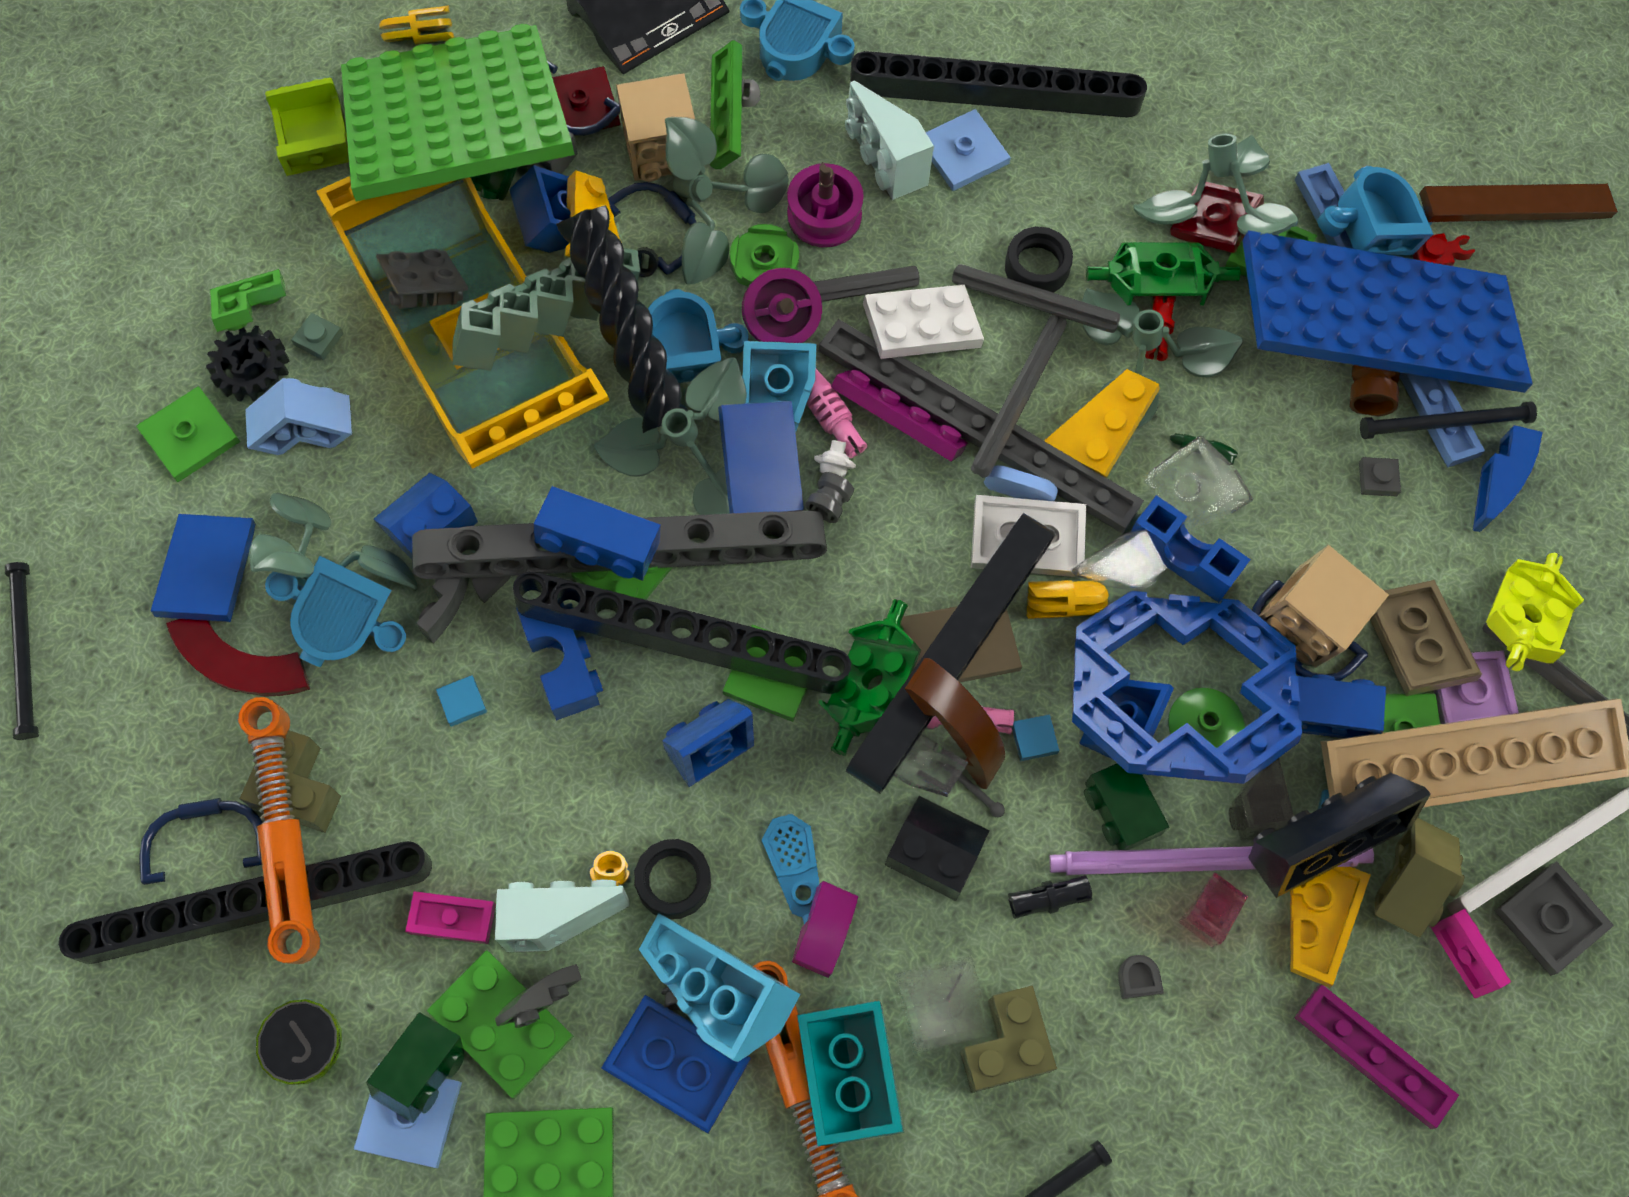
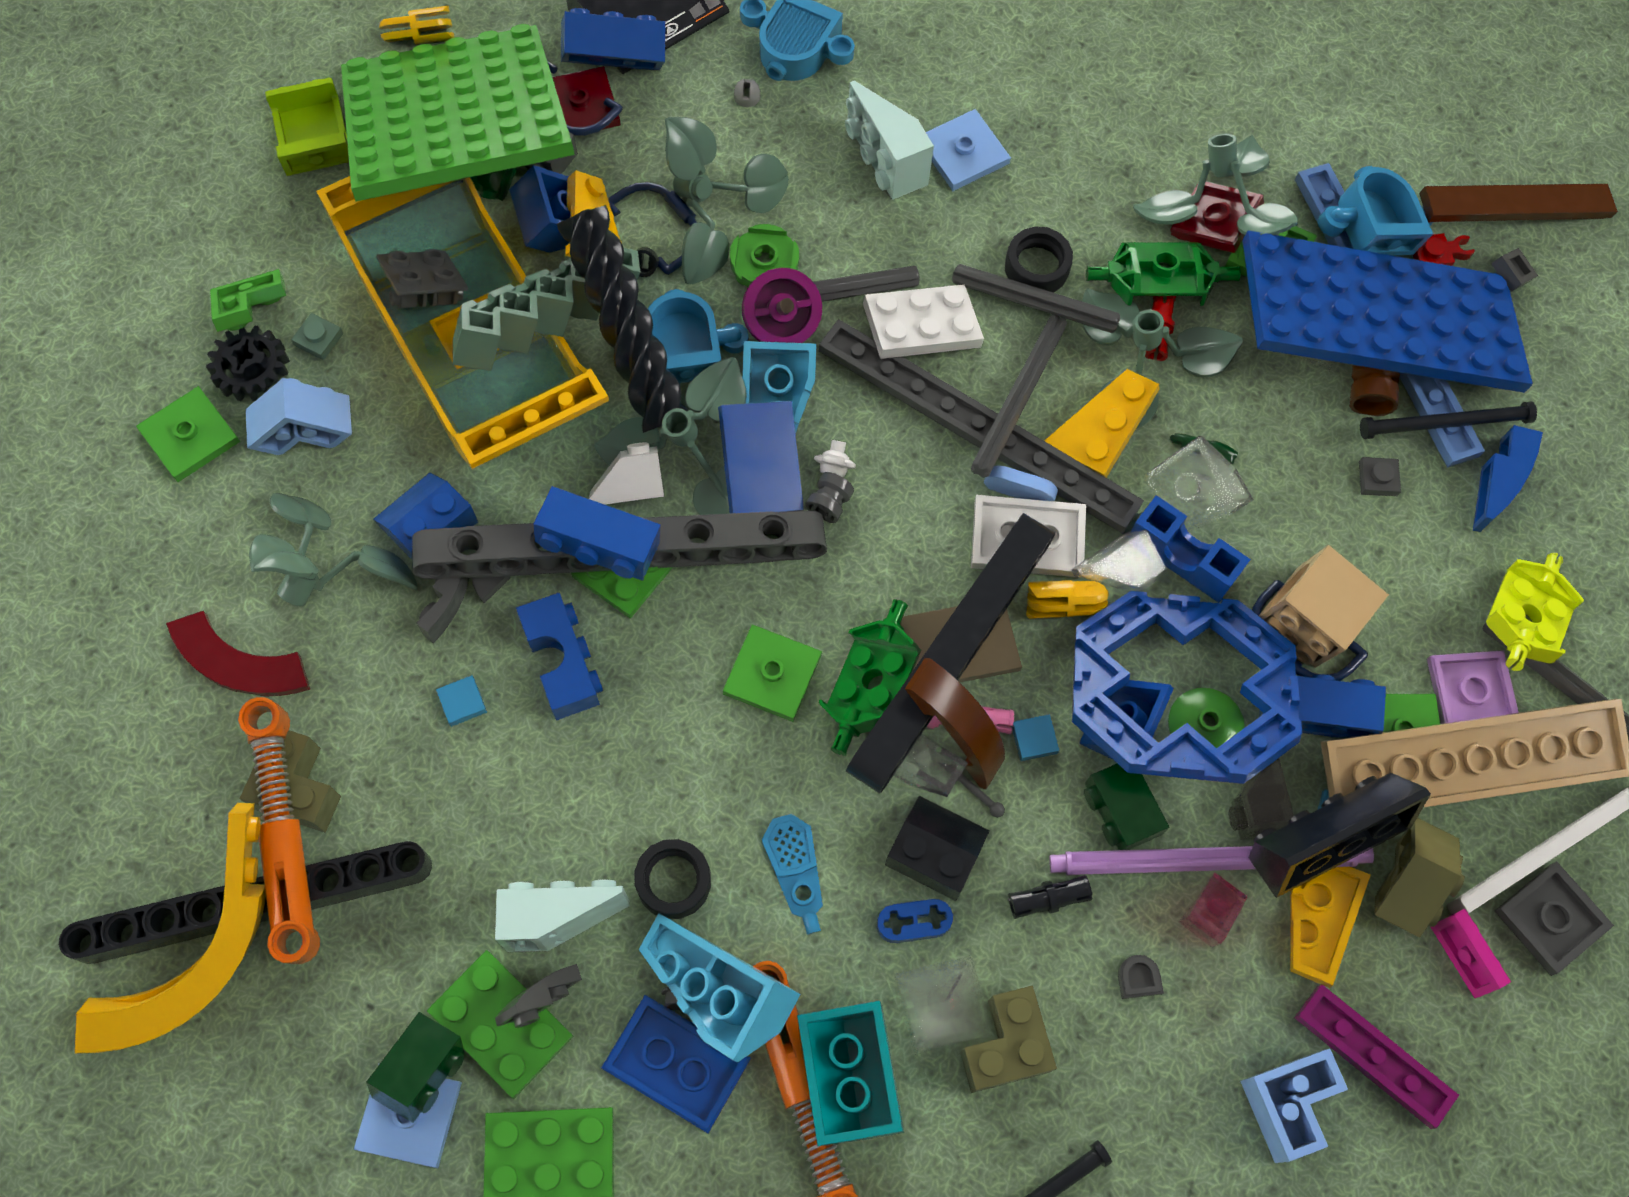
black bar [4,562,39,740] -> none
dark blue piece [139,798,262,885] -> none
blue tile [151,514,256,622] -> none
black tile [256,999,342,1085] -> none
dark azure piece [265,556,406,667] -> none
dark pink plate [405,891,496,944] -> none
black beam [513,571,851,694] -> none
yellow plate [590,851,630,886] -> none
tan brick [616,73,695,182] -> none
blue slope [662,699,754,787] -> none
bright green tile [710,40,742,169] -> none
magenta wheel [787,162,864,247] -> none
magenta slope [792,881,859,978] -> none
bright pink hinge [807,369,867,458] -> none
magenta plate [831,370,968,462] -> none
black beam [850,51,1147,118] -> none
dark tan tile [1370,580,1482,696] -> none
none -> yellow arch [75,803,266,1053]
none -> blue brick [561,8,666,70]
none -> white slope [589,442,664,505]
none -> blue beam [877,899,953,943]
none -> light blue brick [1240,1048,1348,1163]
none -> dark grey plate [1491,248,1538,292]

